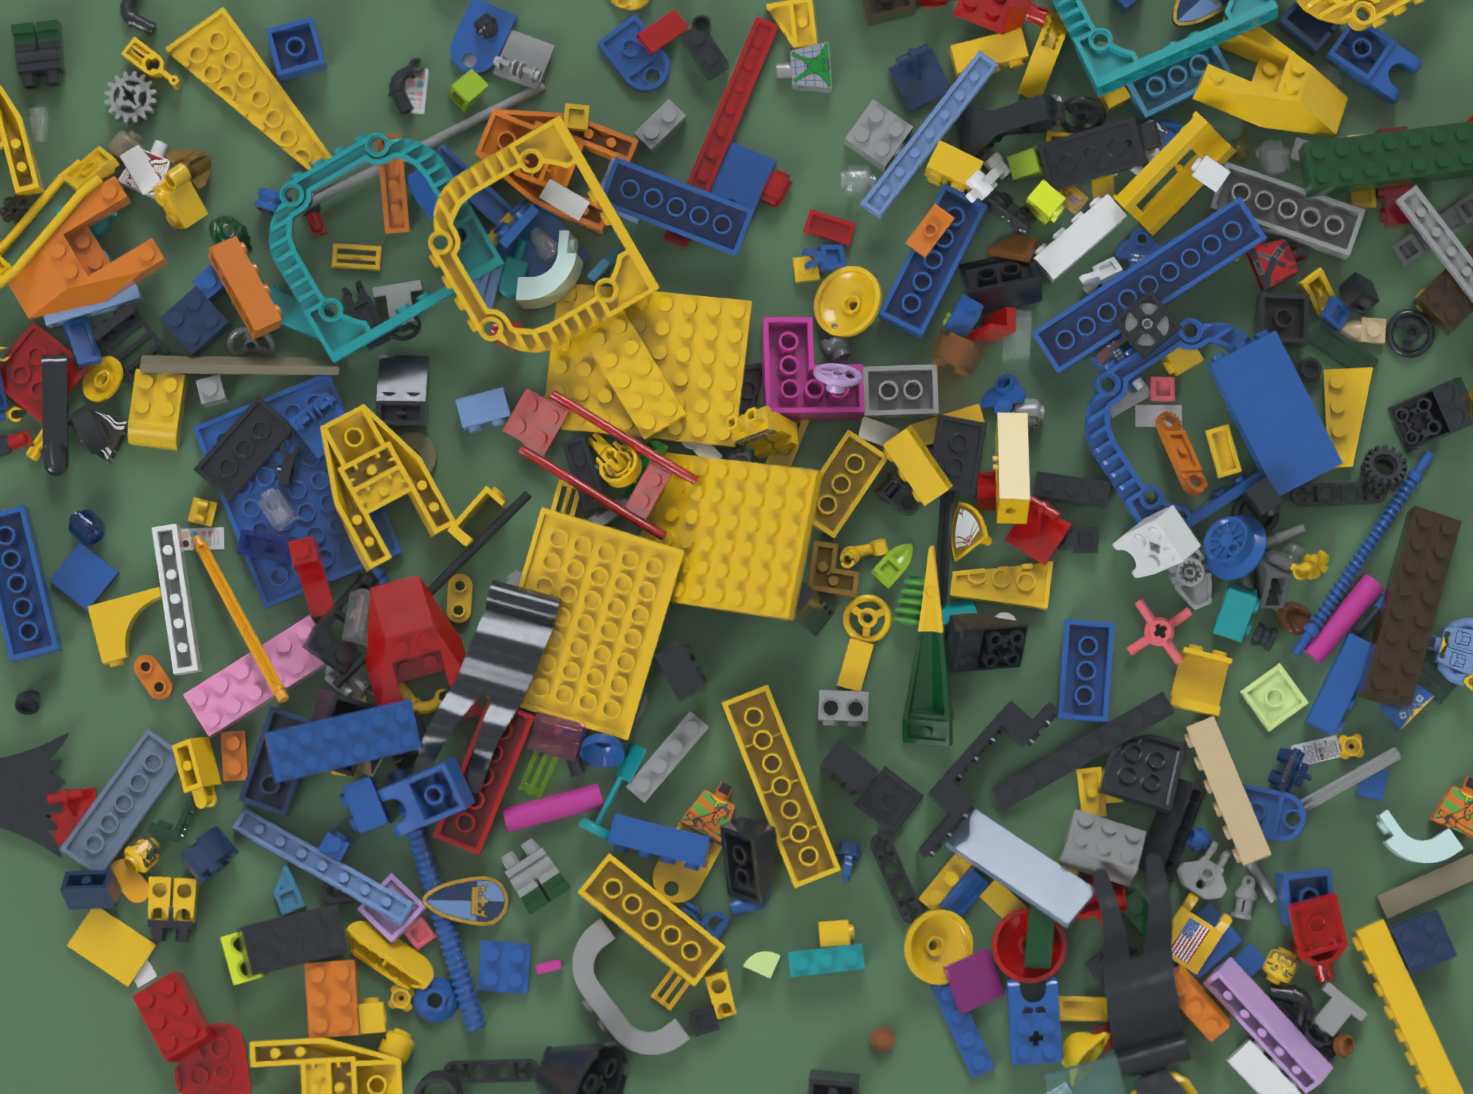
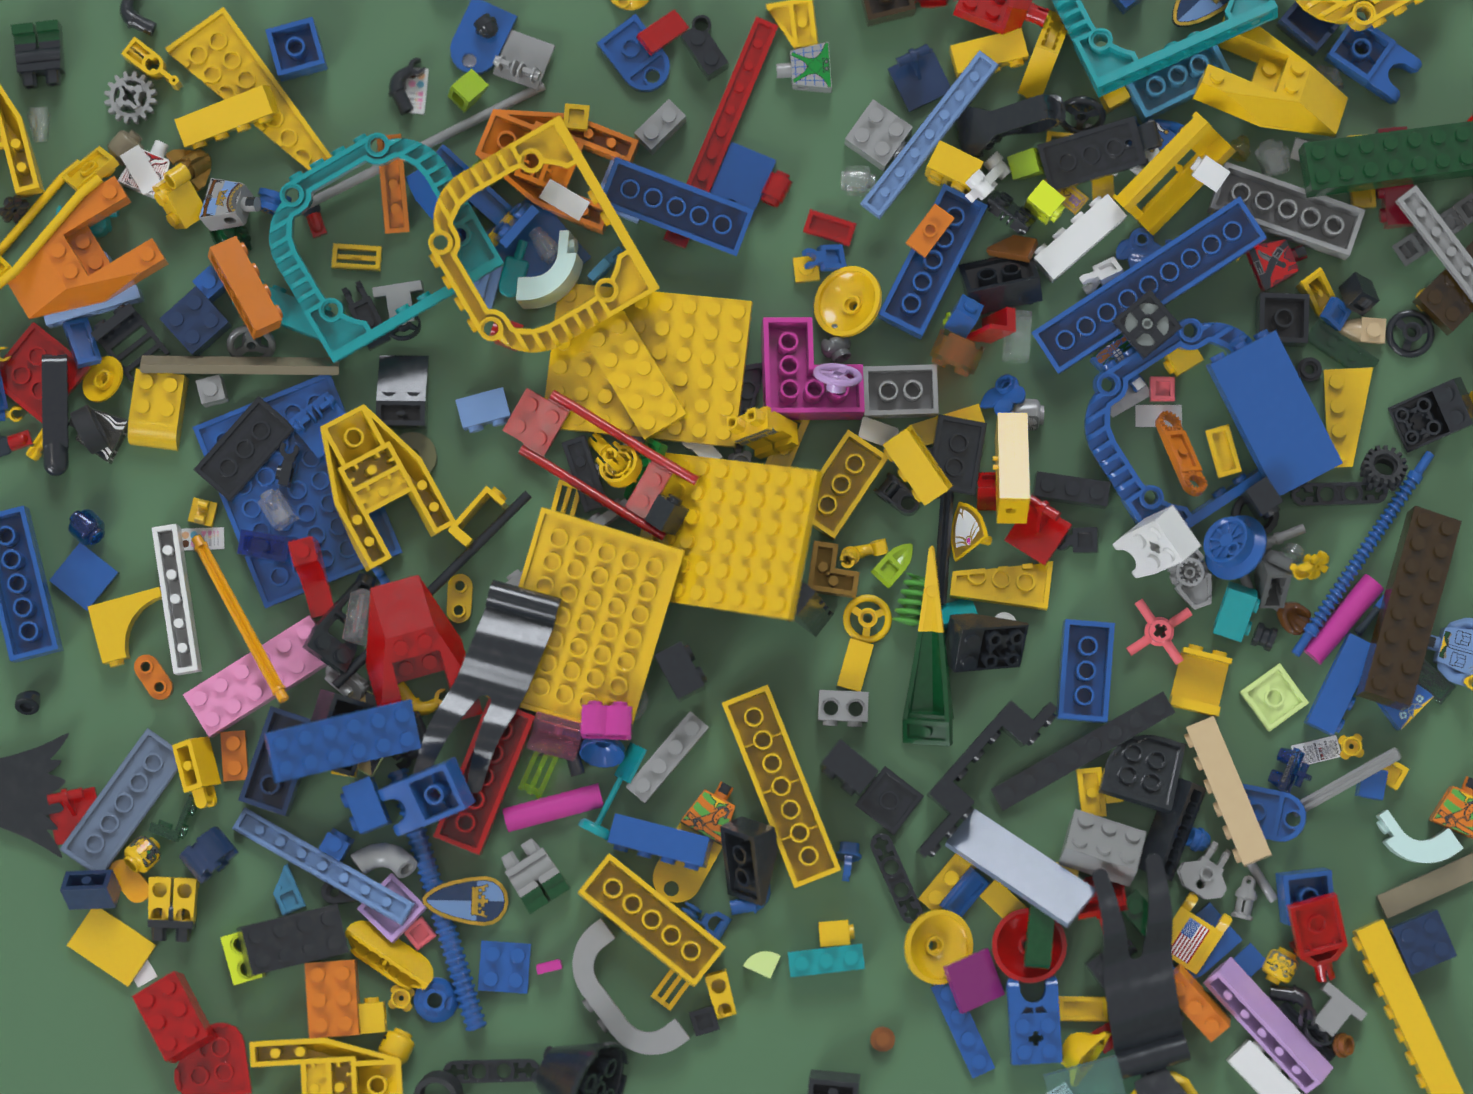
none -> yellow brick [174,85,279,150]
none -> torso [199,178,261,231]
none -> light grey cylinder [350,842,418,878]
none -> dark pink brick [581,701,633,740]
none -> black brick [645,494,689,535]
none -> yellow plate [1382,761,1409,791]

